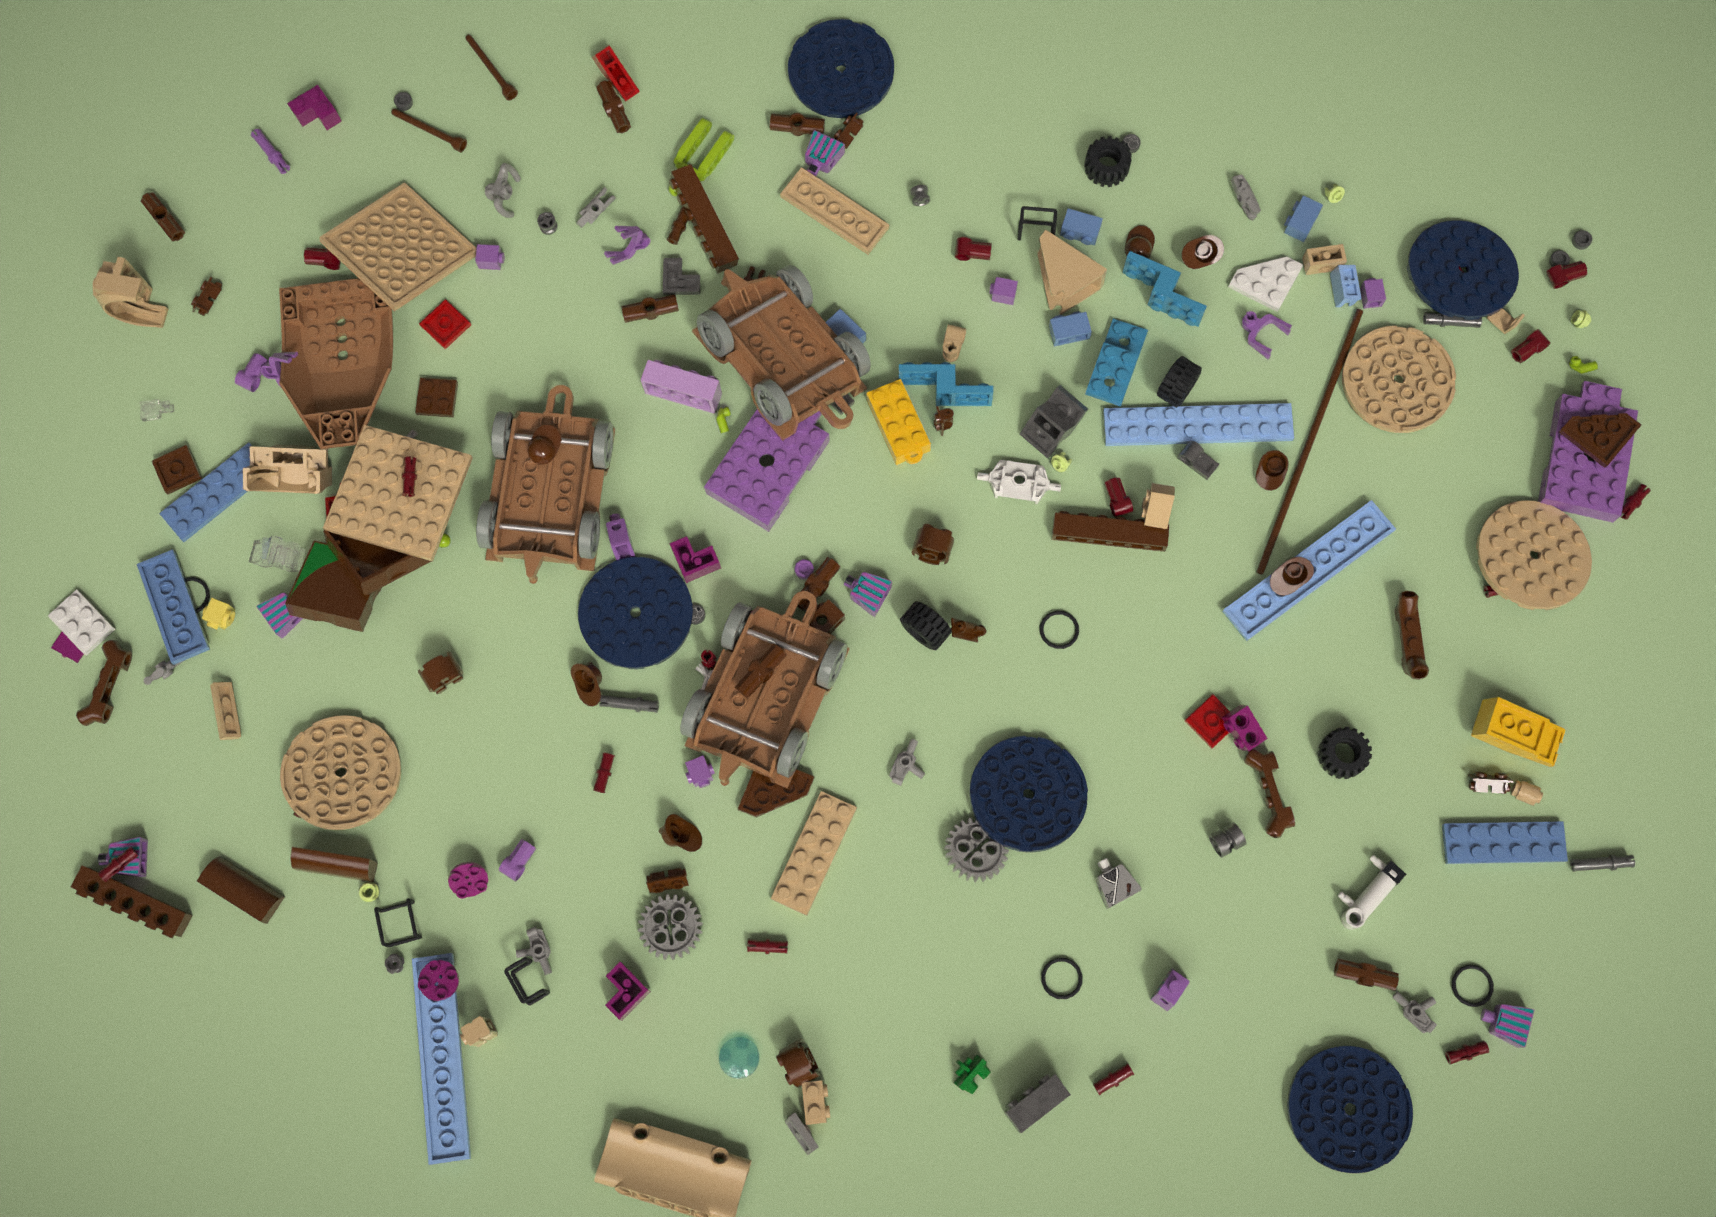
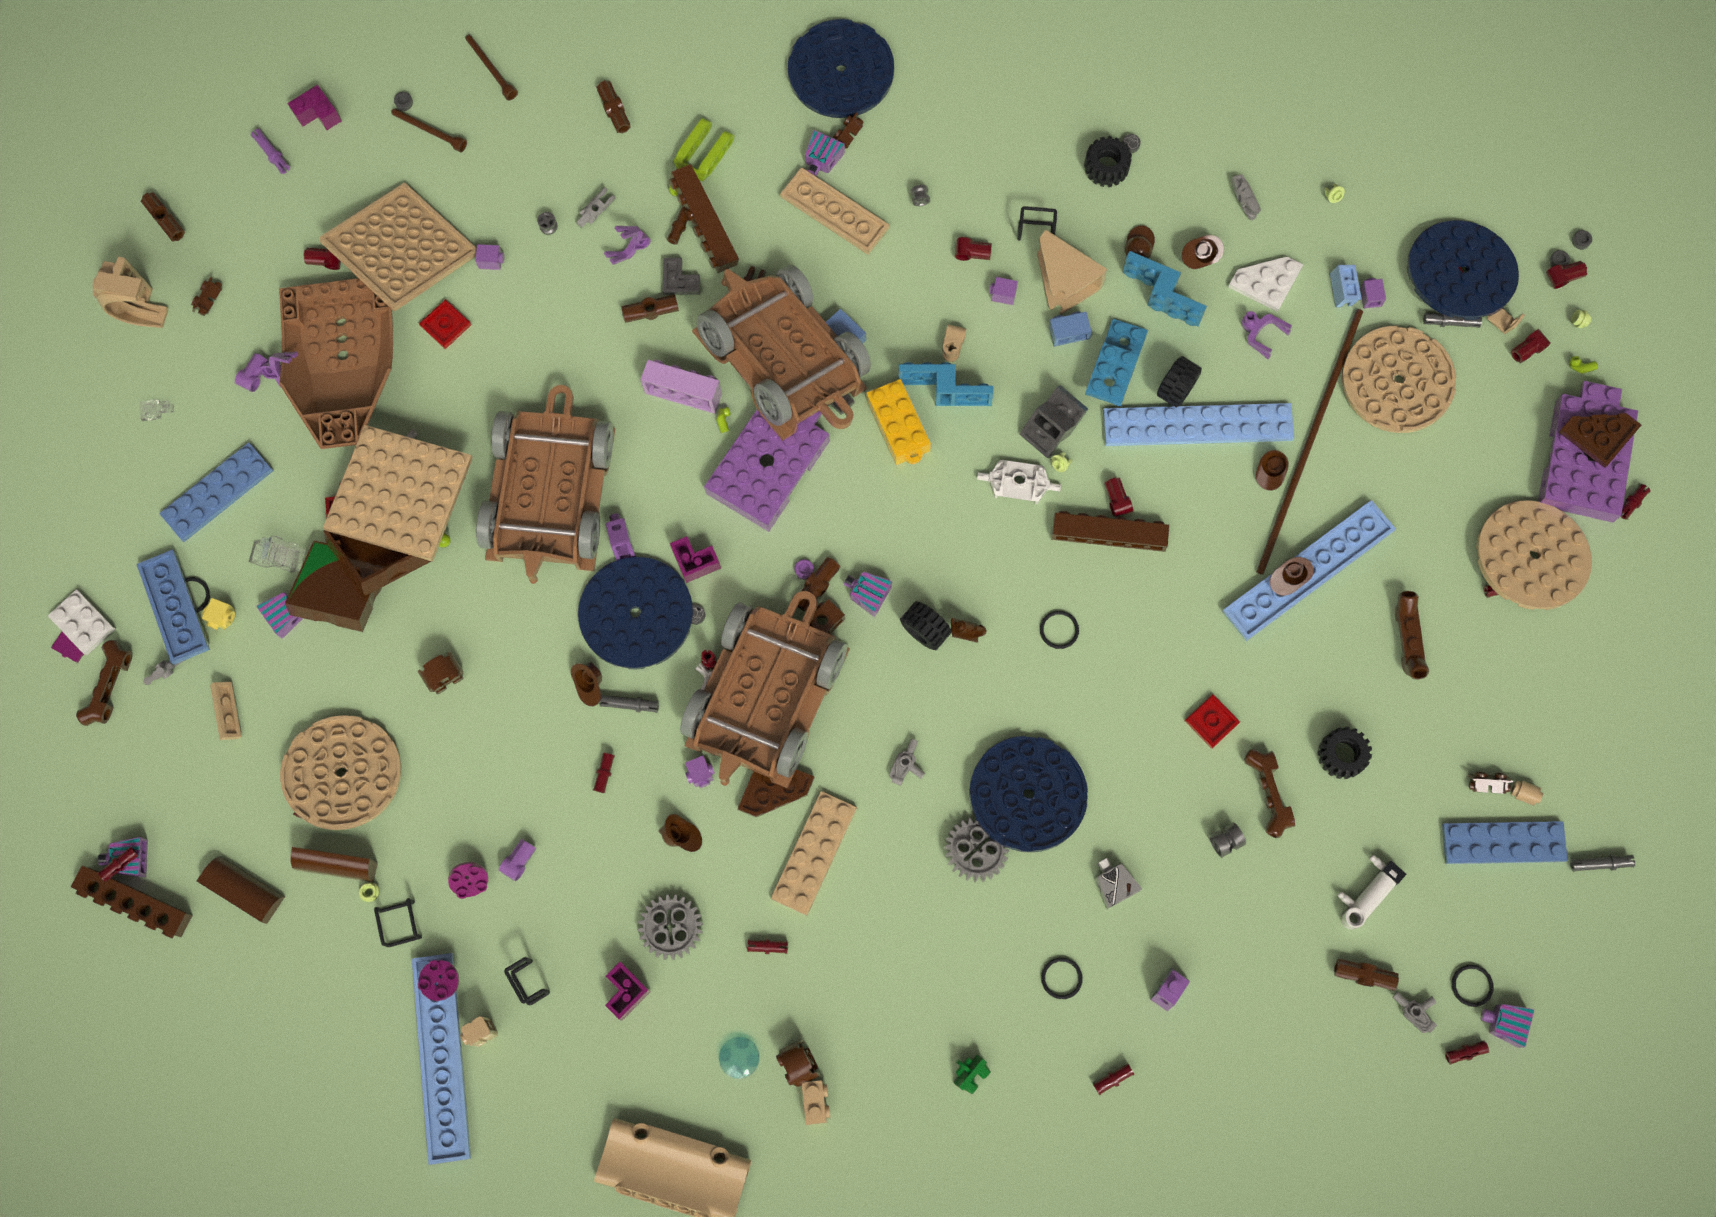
reddish brown plate [152,445,202,495] -> none
tan piece [243,445,332,494] -> none
flat silver plate [385,954,405,974] -> none
dark red pin [402,456,417,497] -> none
reddish brown plate [415,378,458,418] -> none
light grey piece [485,163,521,218] -> none
light grey piece [516,926,552,975] -> none
reddish brown cap [527,425,562,465] -> none
red slope [592,45,640,102] -> none
reddish brown hinge [646,867,689,893] -> none
reddish brown piece [735,644,787,699] -> none
reddish brown piece [770,113,825,136] -> none
light grey plate [785,1113,818,1155] -> none
reddish brown brick [912,524,954,565] -> none
reddish brown hinge [933,406,954,436] -> none
flat silver brick [1004,1074,1071,1133] -> none
medium blue brick [1060,209,1103,245] -> none
tan brick [1141,483,1175,529] -> none
flat silver plate [1177,441,1219,480] -> none
magenta brick [1222,705,1268,751] -> none
medium blue brick [1284,195,1323,242] -> none
dark blue plate [1287,1046,1413,1173] -> none
tan brick [1302,244,1347,275] -> none
yellow piece [1471,697,1565,767] -> none

